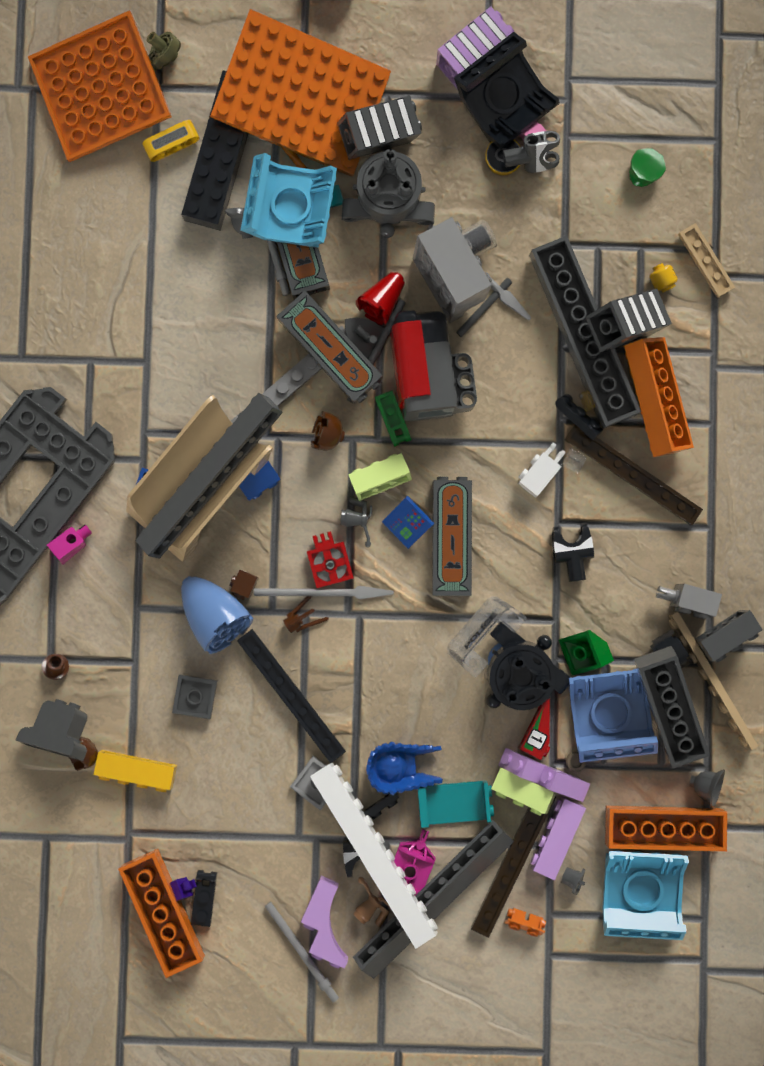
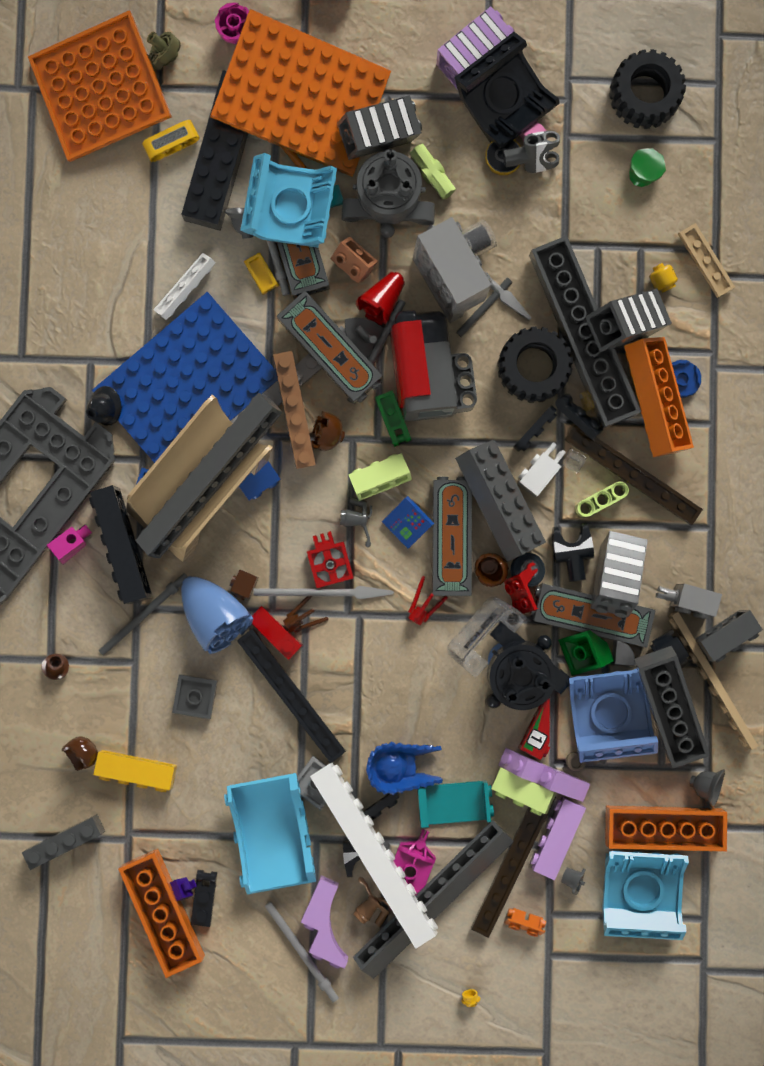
dark grey brick [16,699,87,761] -> none
none -> dark grey brick [22,814,105,870]
none -> black hat [86,386,122,426]
none -> black brick [89,485,153,604]
none -> blue plate [92,292,278,463]
none -> dark grey bar [99,573,188,656]
none -> white plate [154,253,216,320]
none -> dark pink cylinder [215,2,249,44]
none -> medium azure panel [224,773,316,895]
none -> yellow tile [244,252,279,295]
none -> red slope [252,606,303,660]
none -> medium nougat brick [273,351,316,469]
none -> nougat brick [330,237,378,284]
none -> red plant [408,576,448,626]
none -> yellowish green piece [410,144,456,200]
none -> dark grey brick [455,440,546,562]
none -> yellow plate [461,989,480,1007]
none -> reddish brown hair [475,553,509,587]
none -> black tyre [497,326,573,403]
none -> red plate [504,553,545,615]
none -> black plate [514,405,557,452]
none -> brick [530,583,656,647]
none -> yellowish green beam [575,482,629,518]
none -> brick [590,531,648,618]
none -> black tyre [609,49,686,129]
none -> flat silver brick [612,640,635,666]
none -> blue tile [672,360,701,398]

